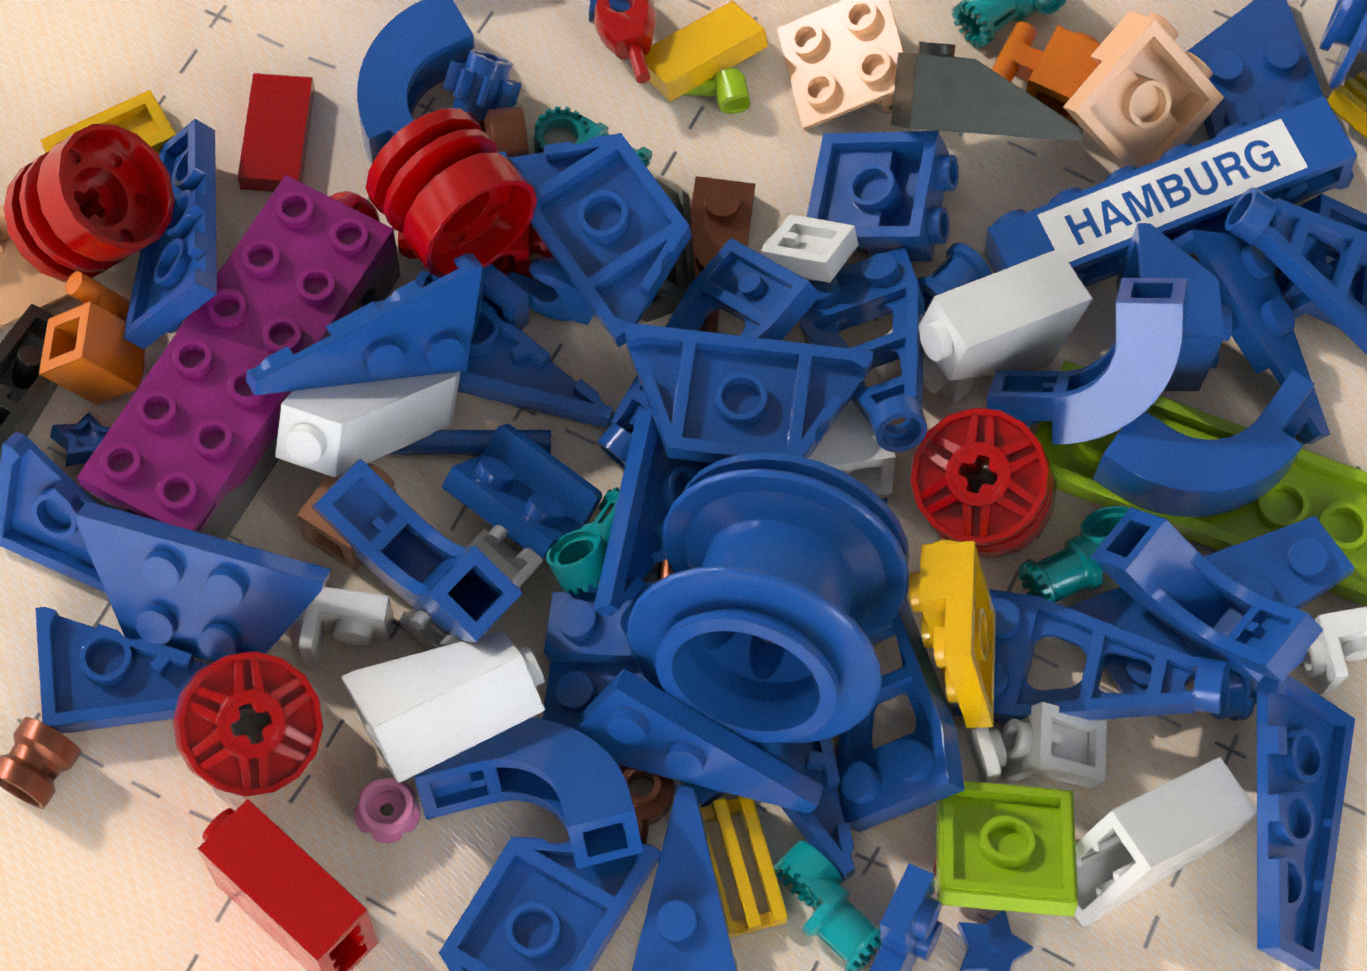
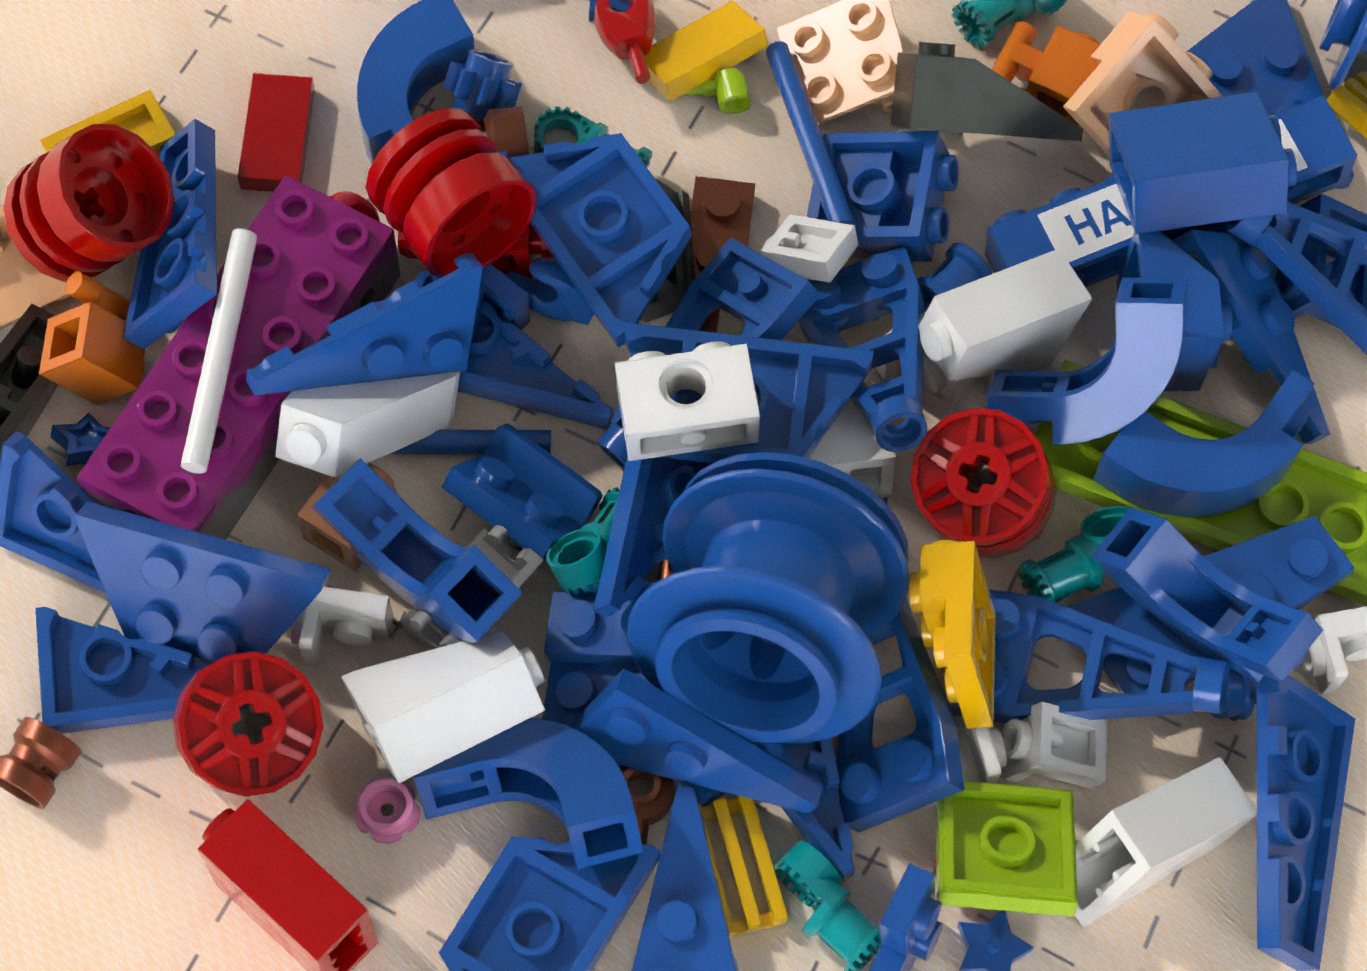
none -> white bar [181,229,257,473]
none -> white brick [615,342,760,461]
none -> blue bar [766,41,856,227]
none -> blue brick [1109,92,1297,234]

